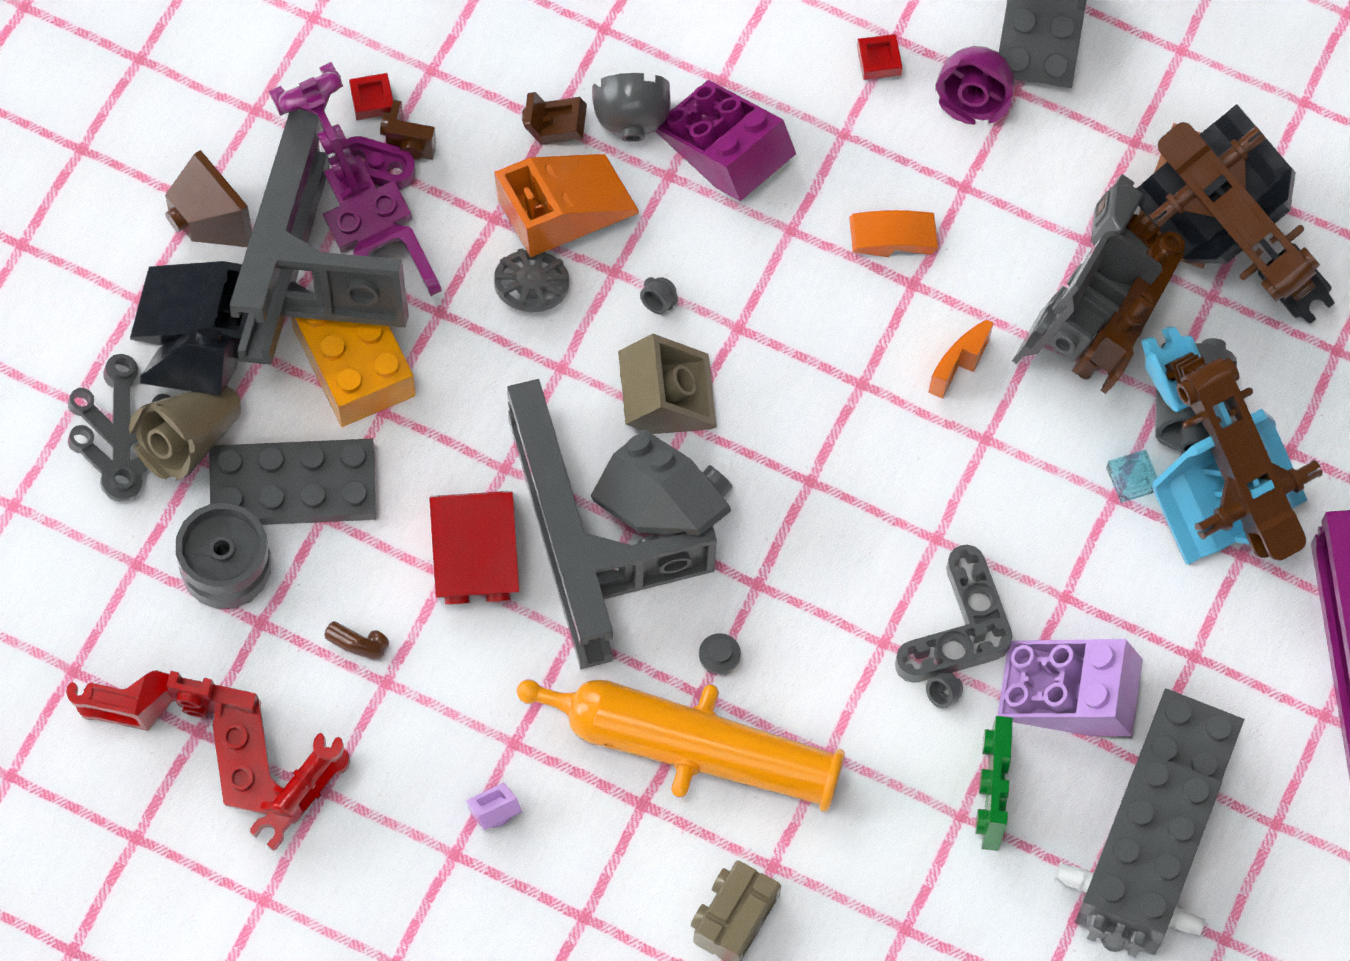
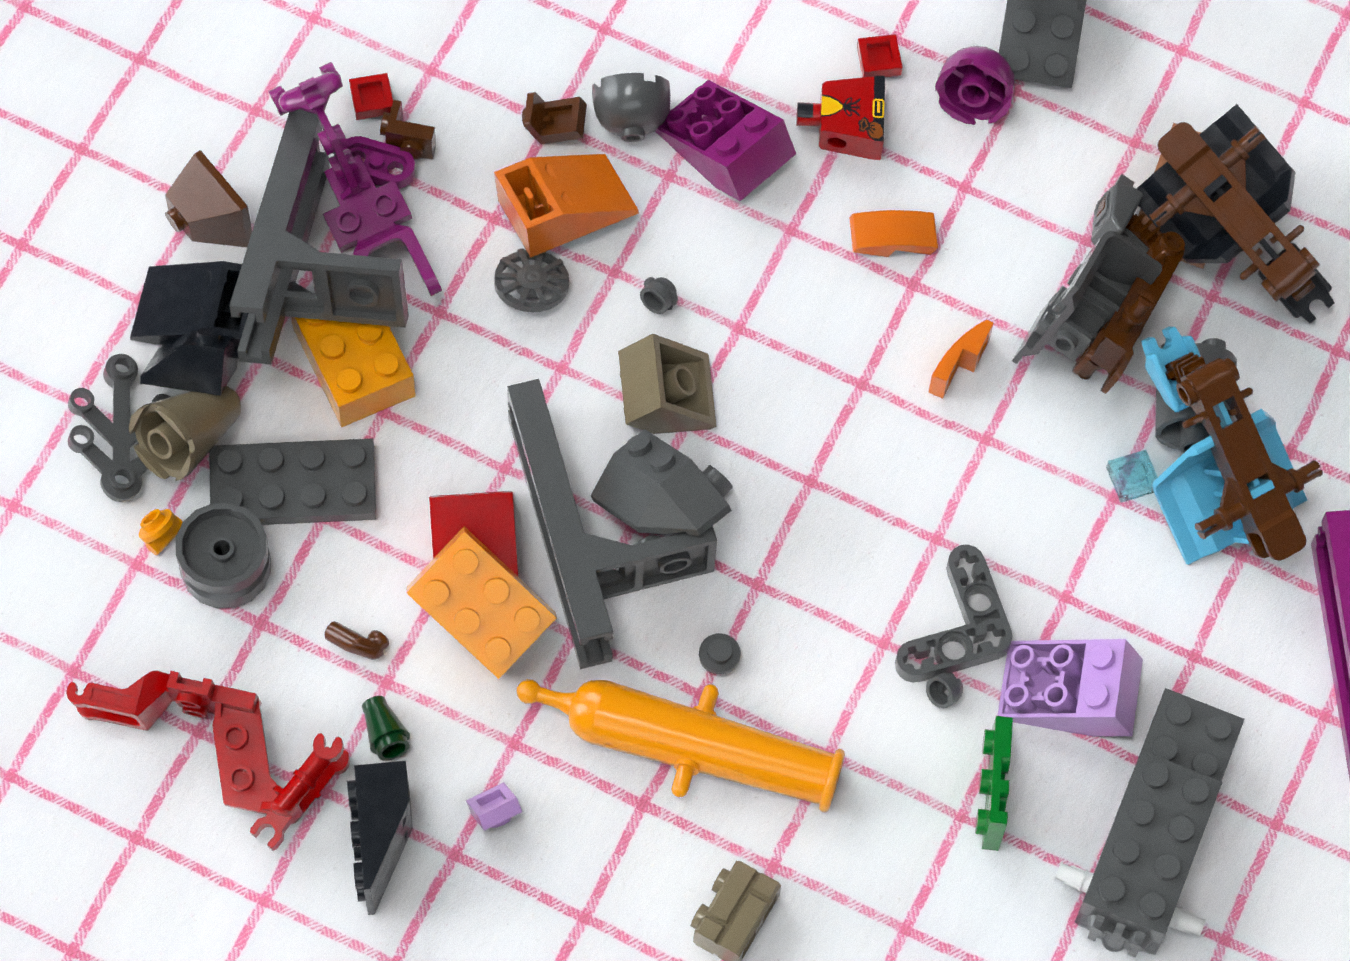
none -> light orange plate [139,509,183,556]
none -> black slope [347,761,413,915]
none -> dark green cone [362,696,410,761]
none -> light orange brick [406,526,557,679]
none -> red torso [796,76,885,160]

